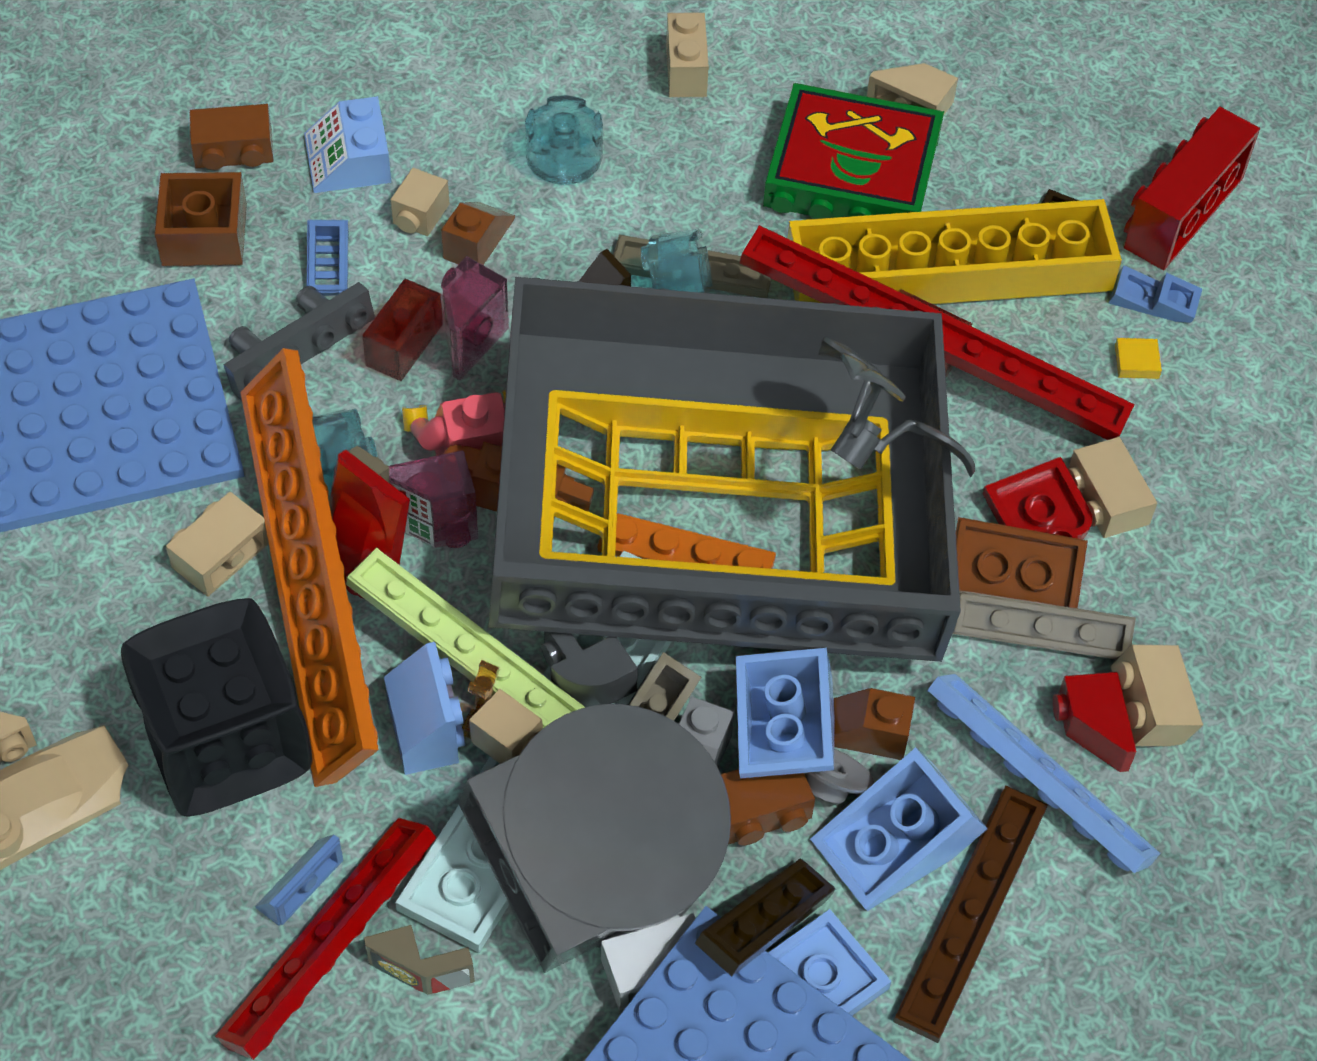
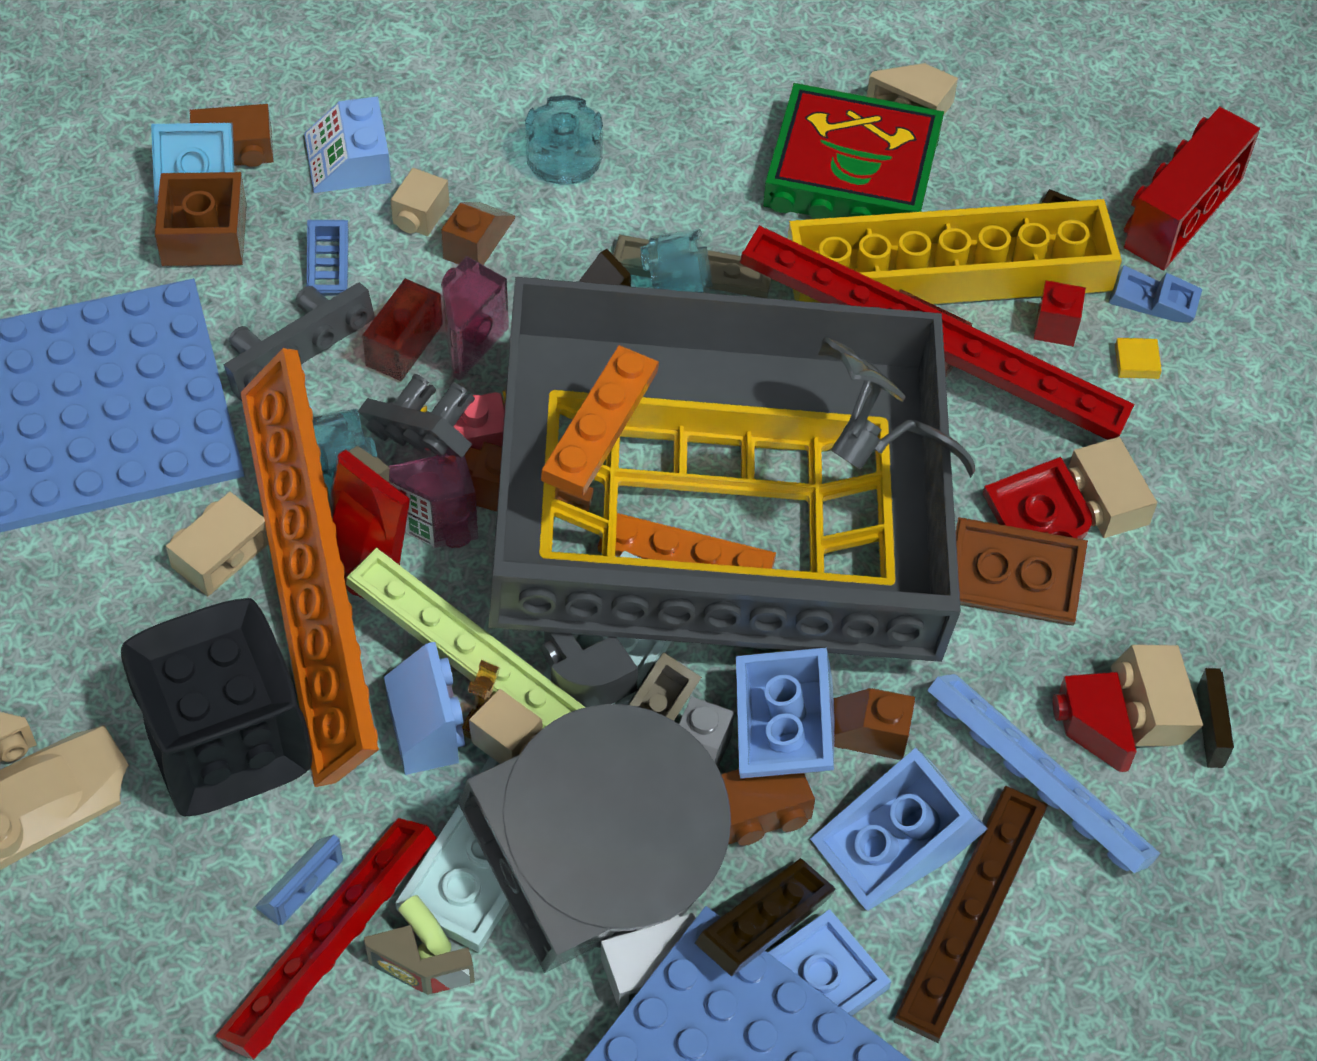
tan brick [666,13,709,97] -> none
light grey piece [805,749,874,803] -> none
dark tan tile [952,590,1136,659] -> none
none -> medium azure tile [151,123,235,204]
none -> dark grey plate [358,374,475,458]
none -> yellowish green arm [398,895,451,959]
none -> orange plate [541,345,659,498]
none -> red brick [1033,280,1086,347]
none -> dark brown tile [1196,668,1234,768]

